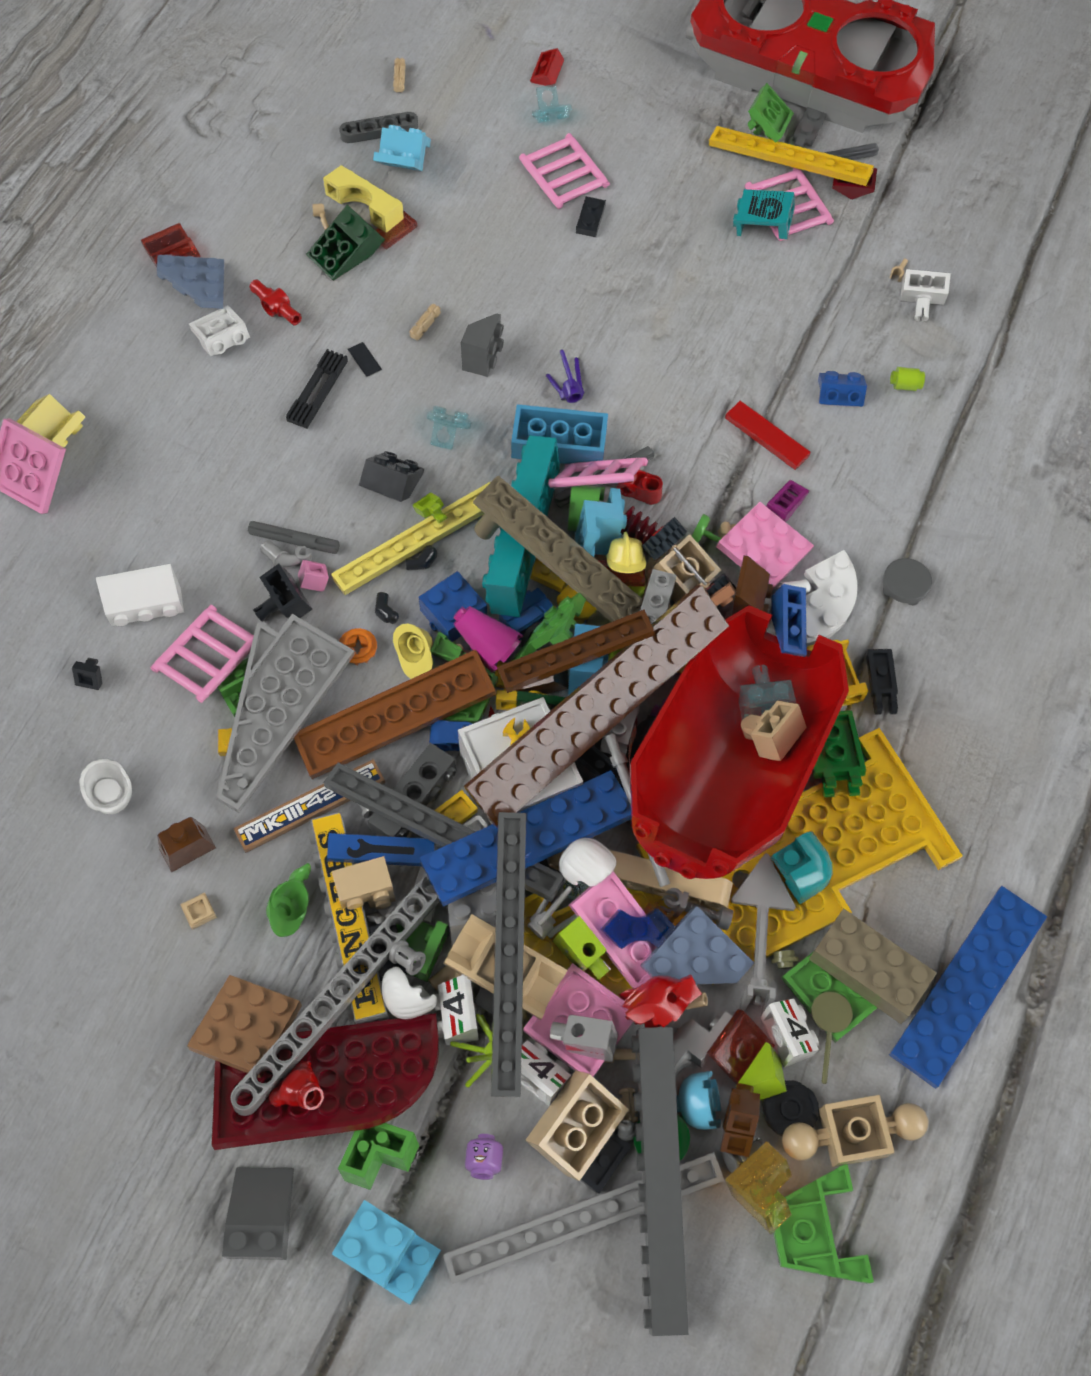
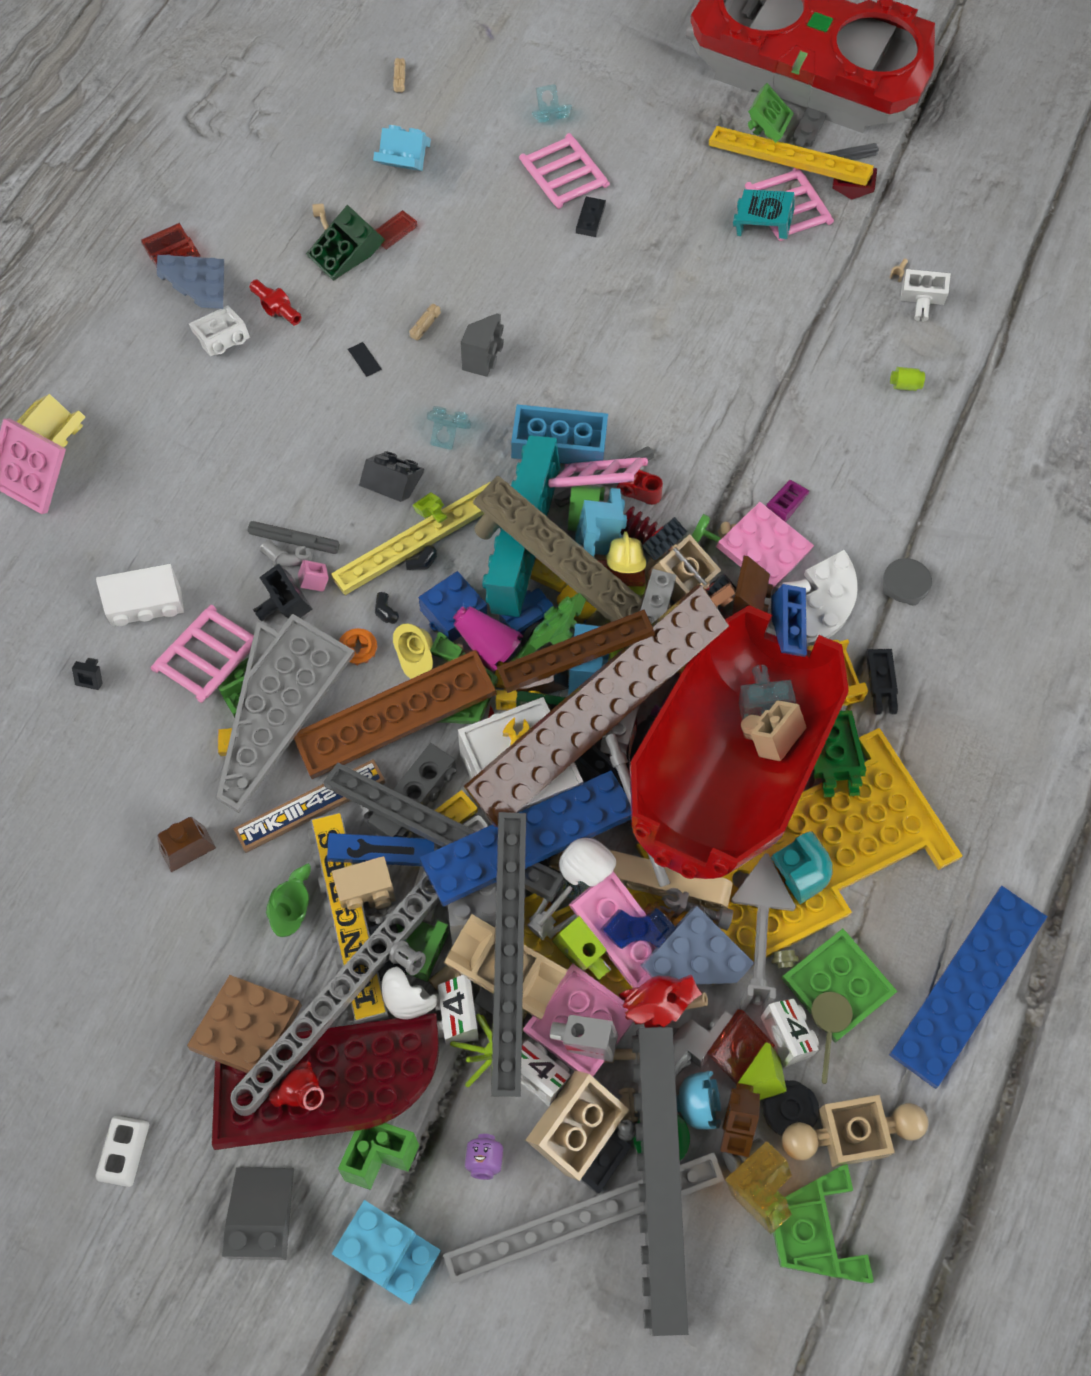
white piece [79,759,132,814] -> none
tan tile [180,892,217,930] -> none
black container [286,349,348,429] -> none
light yellow arch [323,165,404,233] -> none
dark grey beam [339,112,418,143] -> none
blue piece [429,720,472,752] -> none
red slope [530,48,564,87] -> none
dark purple plant [546,349,585,403] -> none
red tile [725,400,811,470] -> none
dark tan brick [809,908,937,1024] -> none
blue bracket [818,371,867,407] -> none
none -> white piece [95,1116,149,1187]

